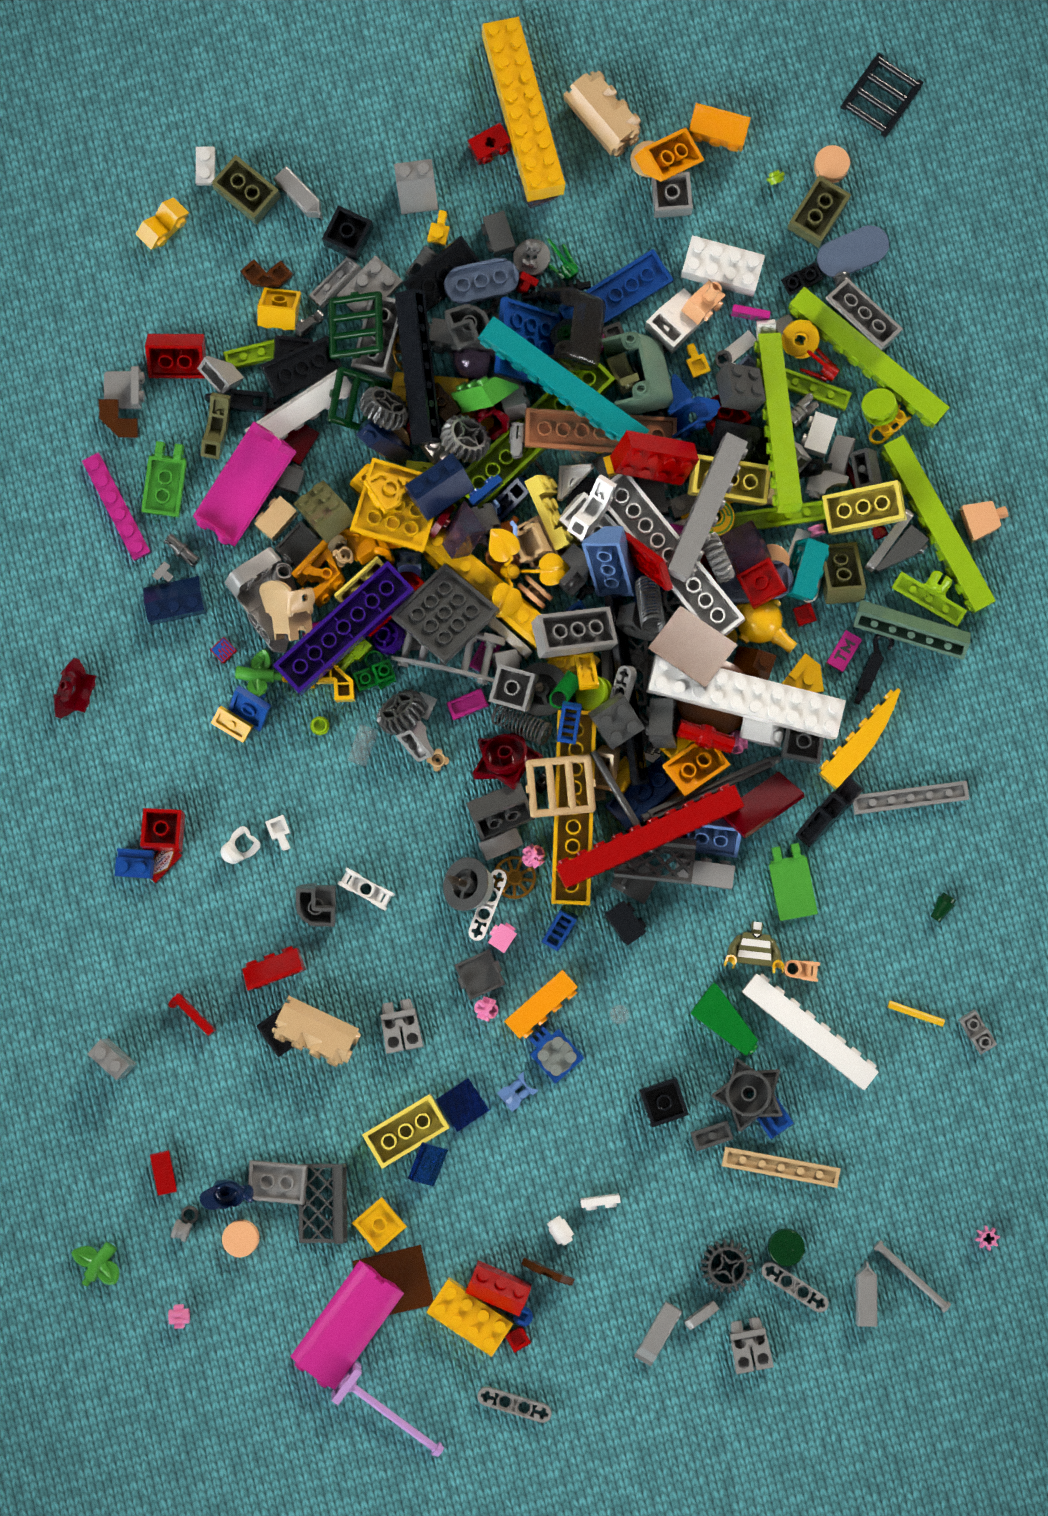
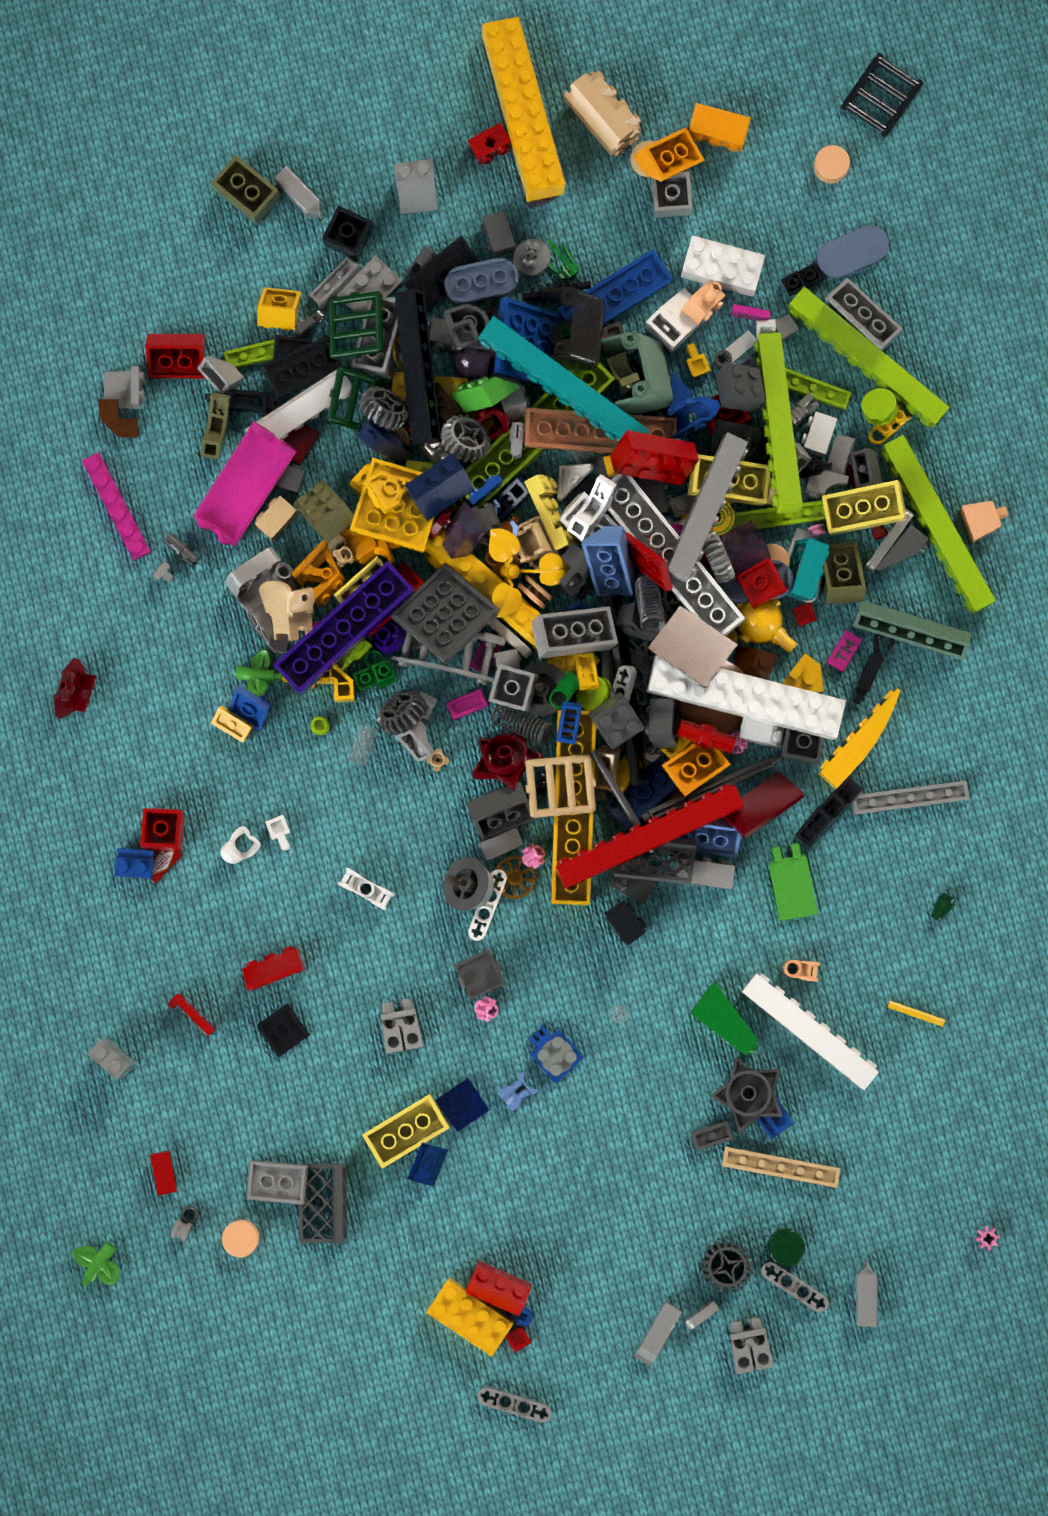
yellow brick [136,197,189,250] -> none
bright green tile [141,441,187,518] -> none
dark blue slope [143,576,207,625] -> none
bright pink gear [168,1304,190,1329] -> none
white plate [196,147,216,186] -> none
dark blue hair [199,1179,254,1210] -> none
tile [210,637,237,664] -> none
reddish brown tile [240,259,294,288] -> none
tan brick [272,996,361,1067] -> none
dark grey piece [274,521,322,568] -> none
dark pink cylinder [290,1260,404,1390] -> none
dark grey brick [296,883,337,927] -> none
lavender tile [331,1361,444,1457] -> none
yellow plate [352,1197,407,1252] -> none
reddish brown piece [353,1245,433,1315] -> none
medium blue piece [397,550,421,576] -> none
yellow plate [427,210,450,246] -> none
bright pink brick [488,922,517,953] -> none
light orange brick [504,970,578,1039] -> none
red tile [516,271,539,294] -> none
reddish brown tile [521,1258,575,1286] -> none
blue slope [541,907,578,951] -> none
white brick [547,1215,574,1246] -> none
white plate [580,1193,620,1211] -> none
black brick [638,1077,689,1128] -> none
torso [724,921,784,973] -> none
lime plate [766,169,785,185] -> none
yellow plate [781,320,820,359] -> none
olive brick [787,175,851,248] -> none
red plant [800,347,840,382] -> none
dark grey bush [833,271,852,288] -> none
light grey bar [873,1240,951,1313] -> none
lime plate [891,570,967,627] -> none
light grey slope [958,1010,997,1055] -> none

